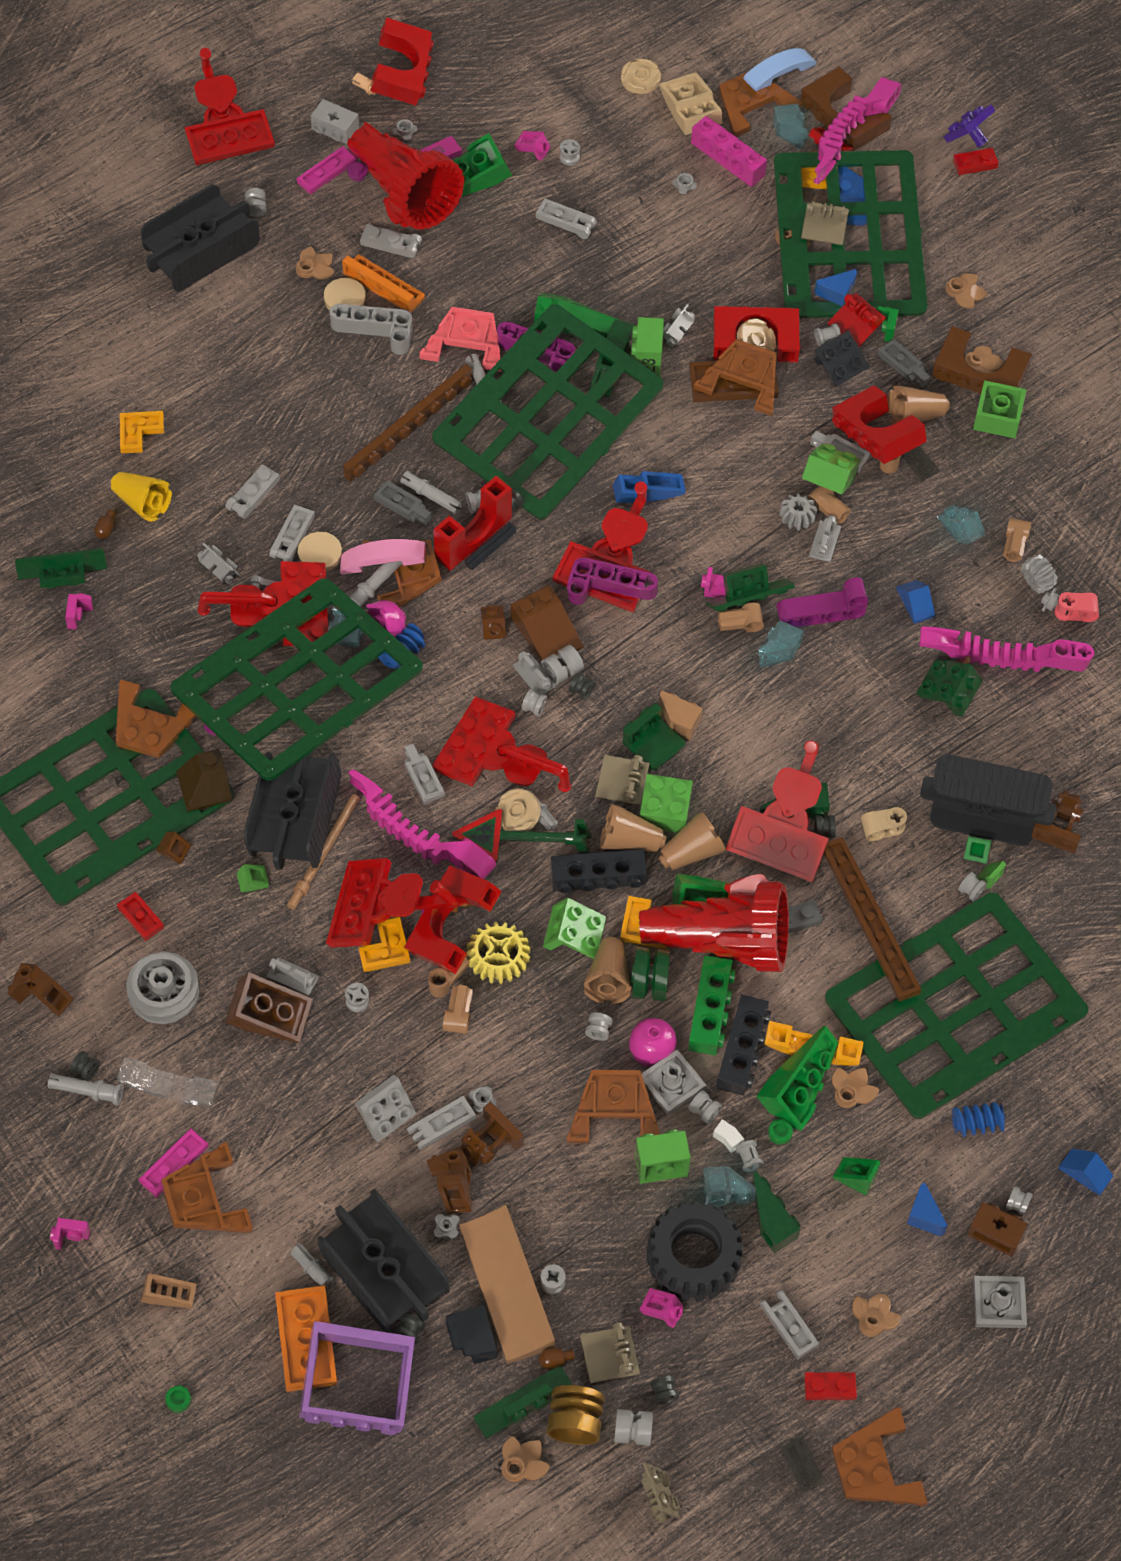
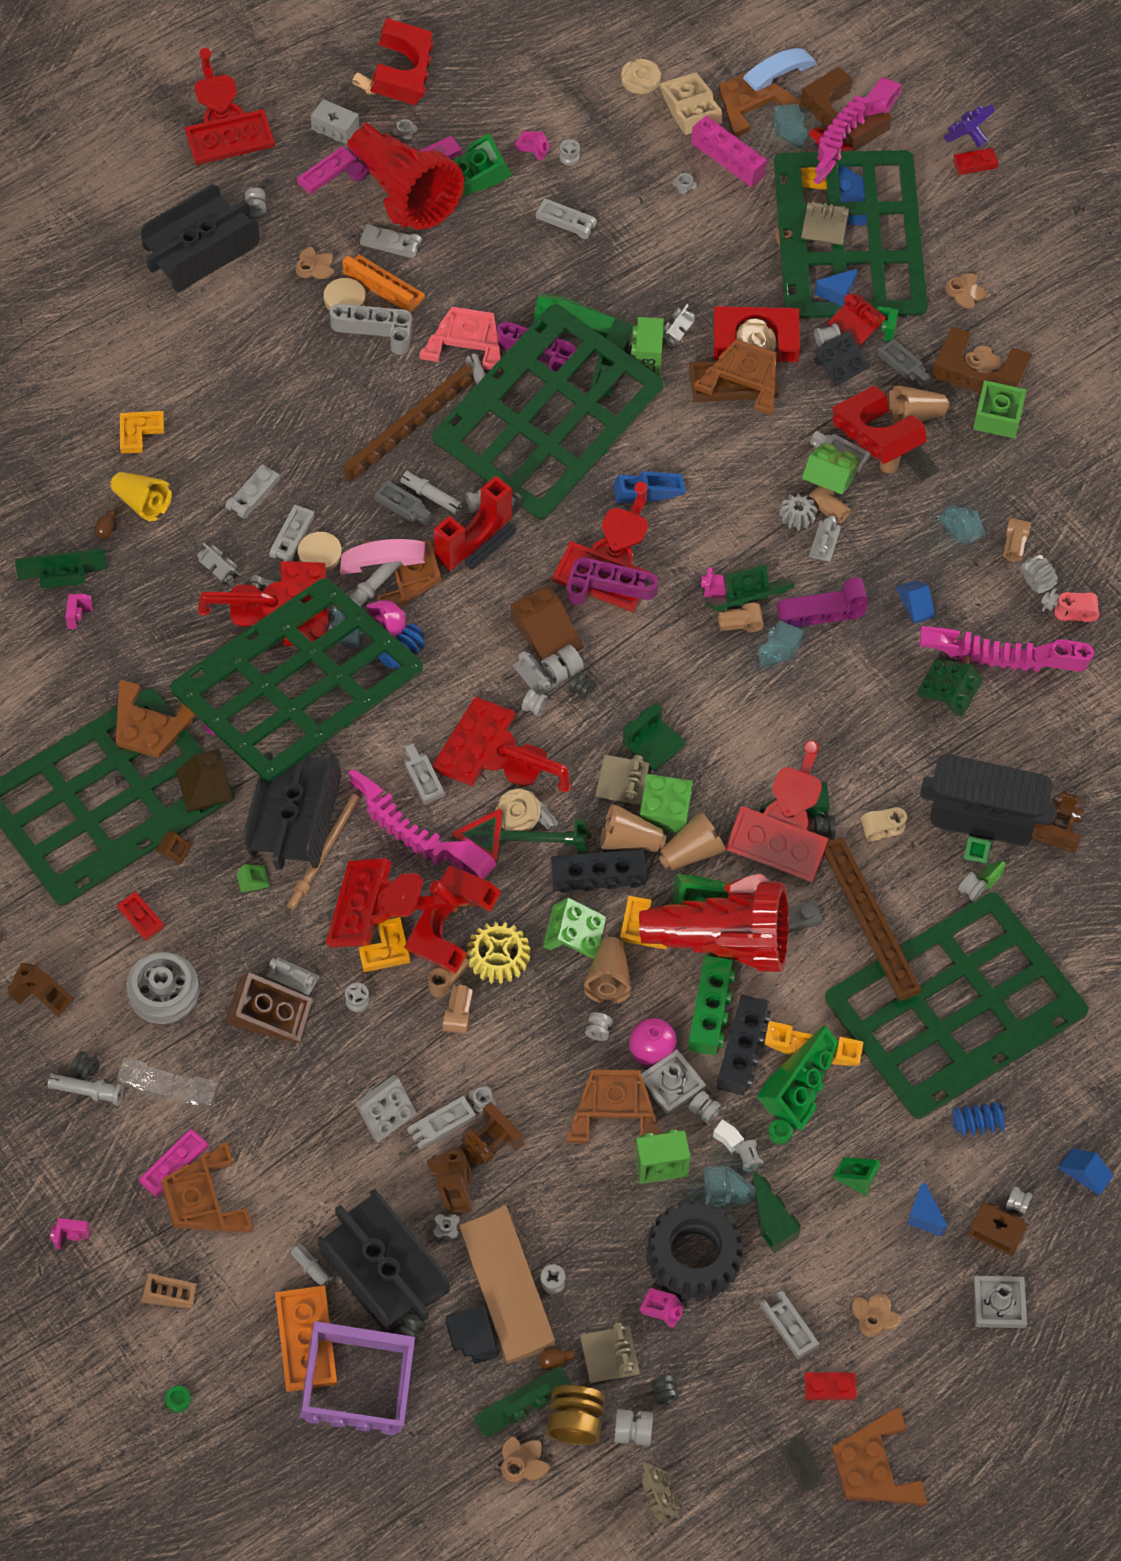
reddish brown bracket [480,605,506,640] -> none
dark green wheel [631,947,670,1001] -> none
medium nougat slope [659,691,703,741] -> none
medium nougat plate [832,1068,879,1108] -> none

